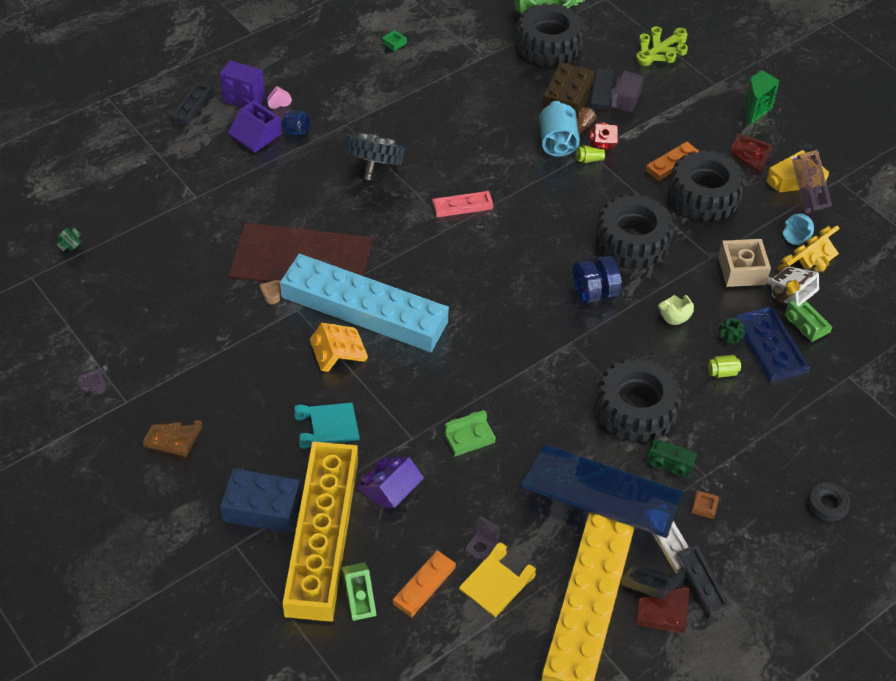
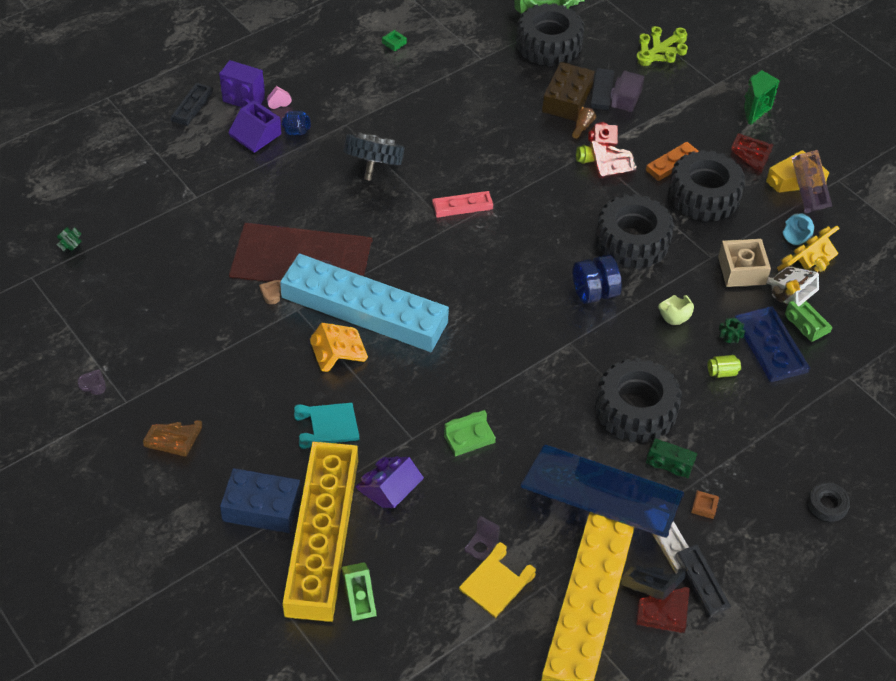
orange plate [393,551,456,618] -> none
medium azure cylinder [539,101,580,156] -> none
none -> clear red wing [590,141,636,178]

